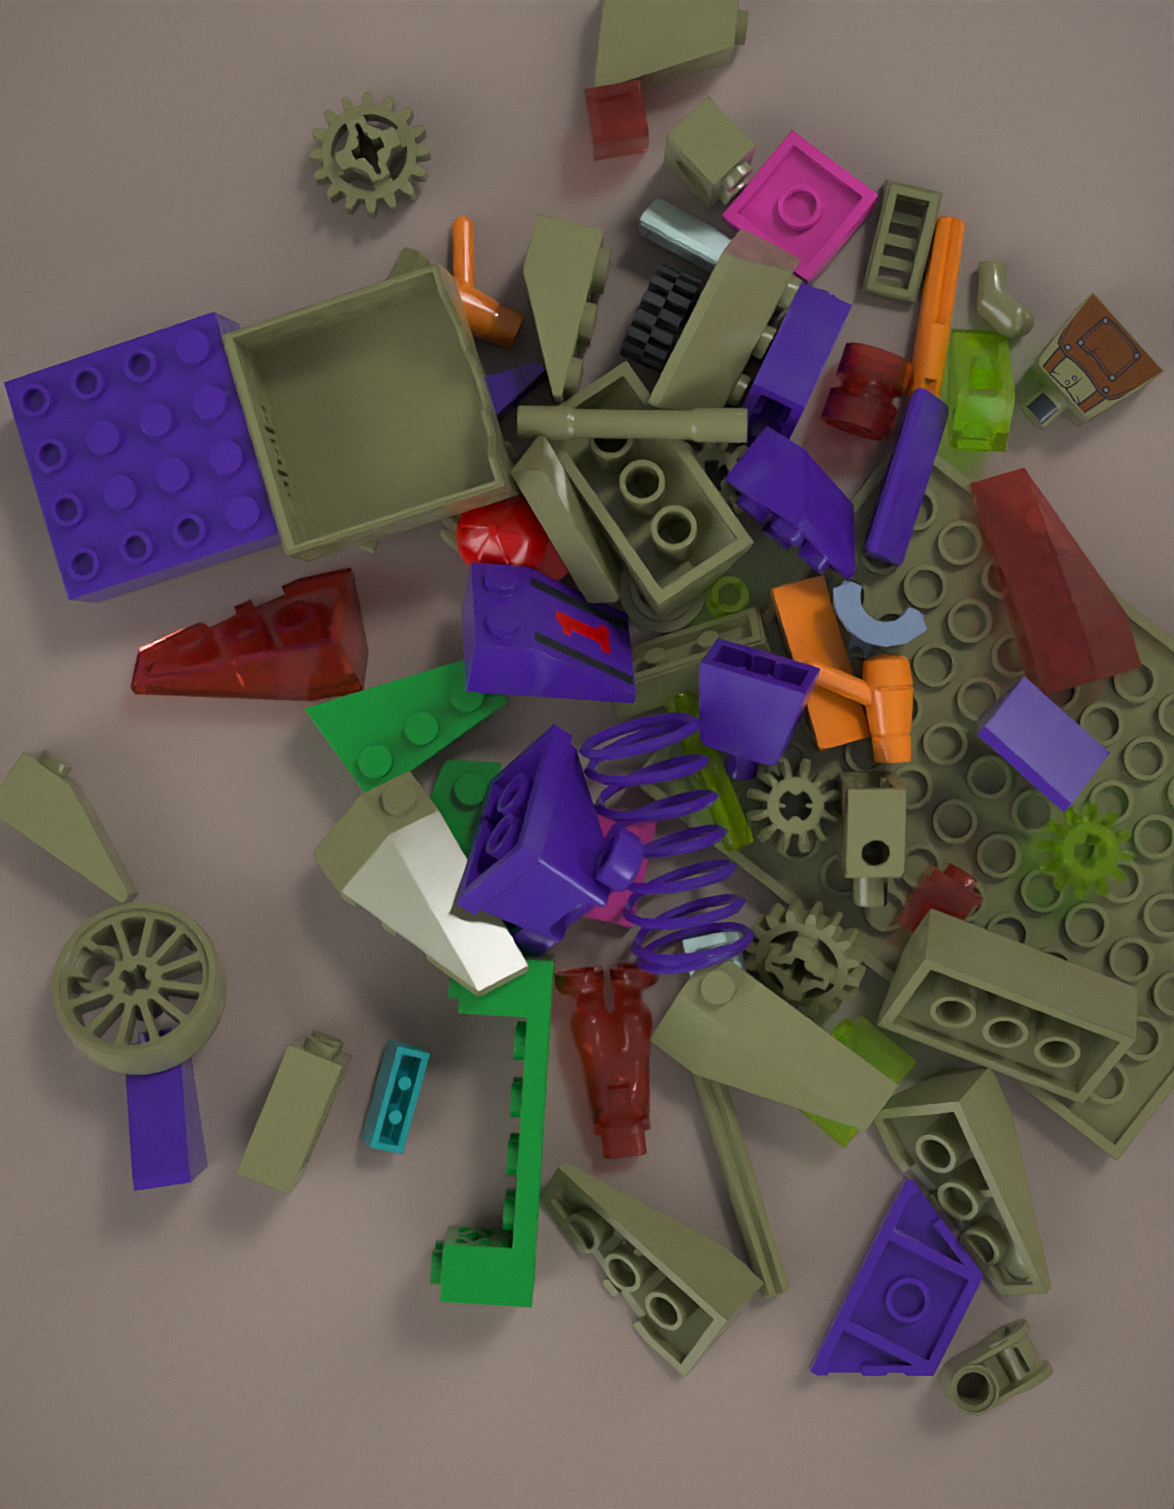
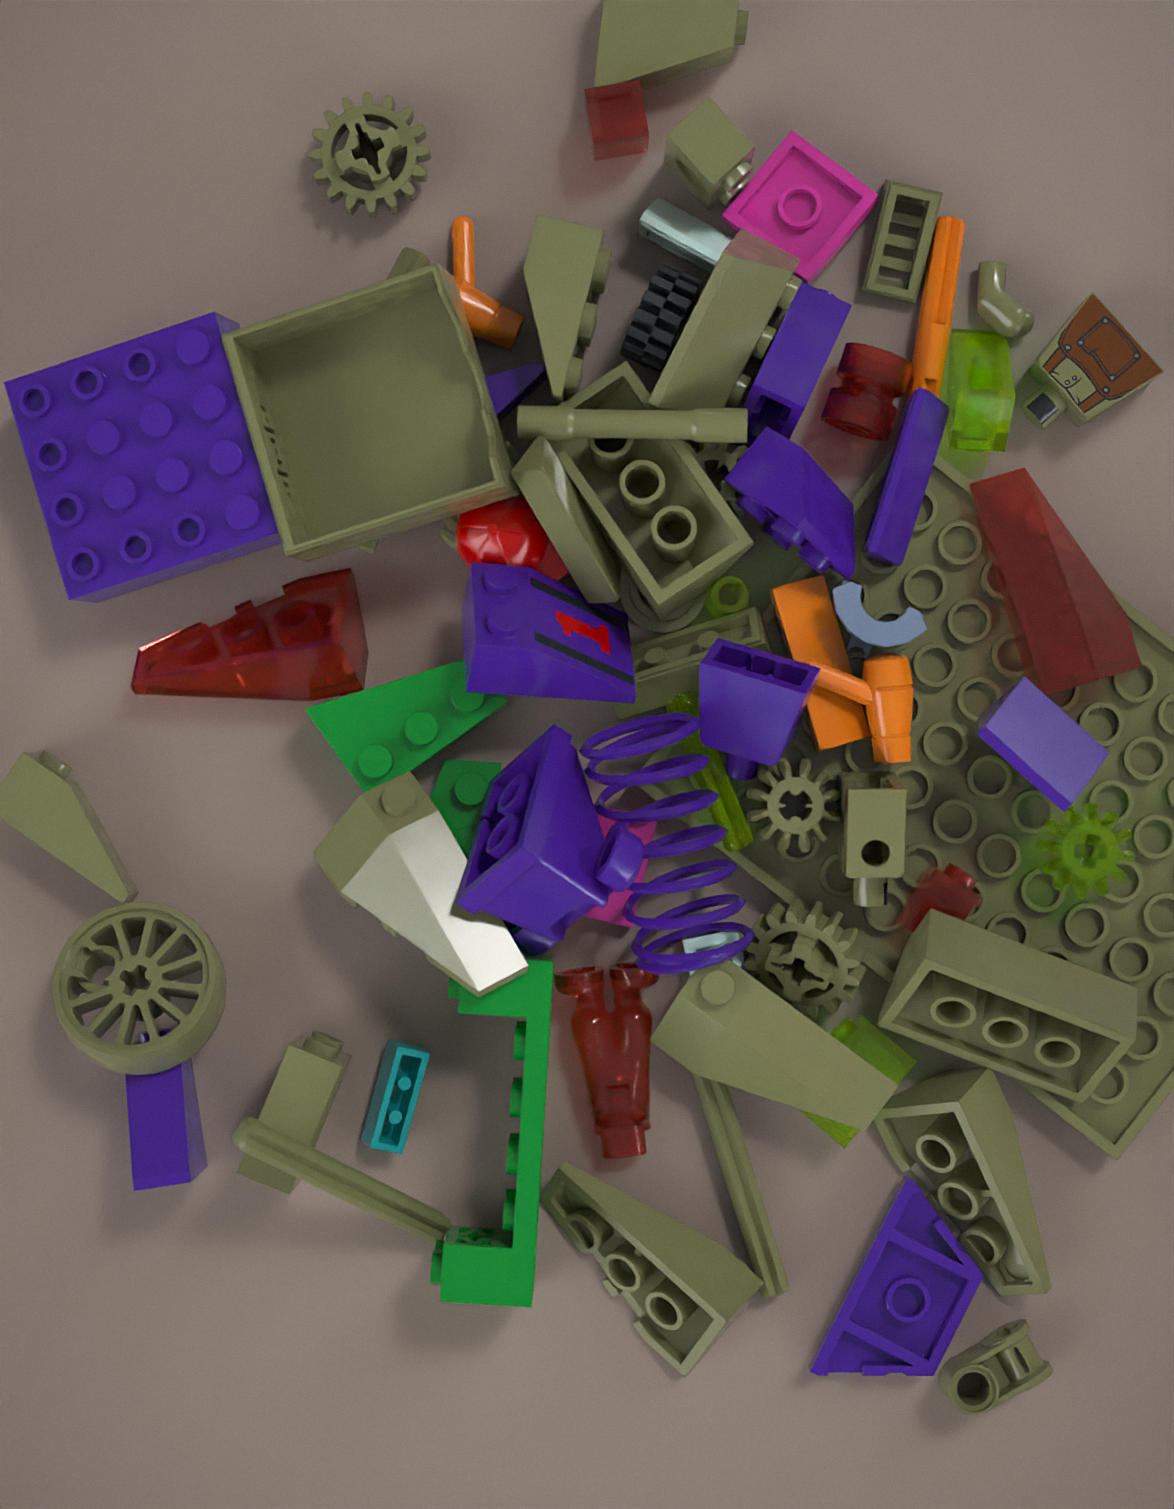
none -> olive axle [232,1117,451,1244]

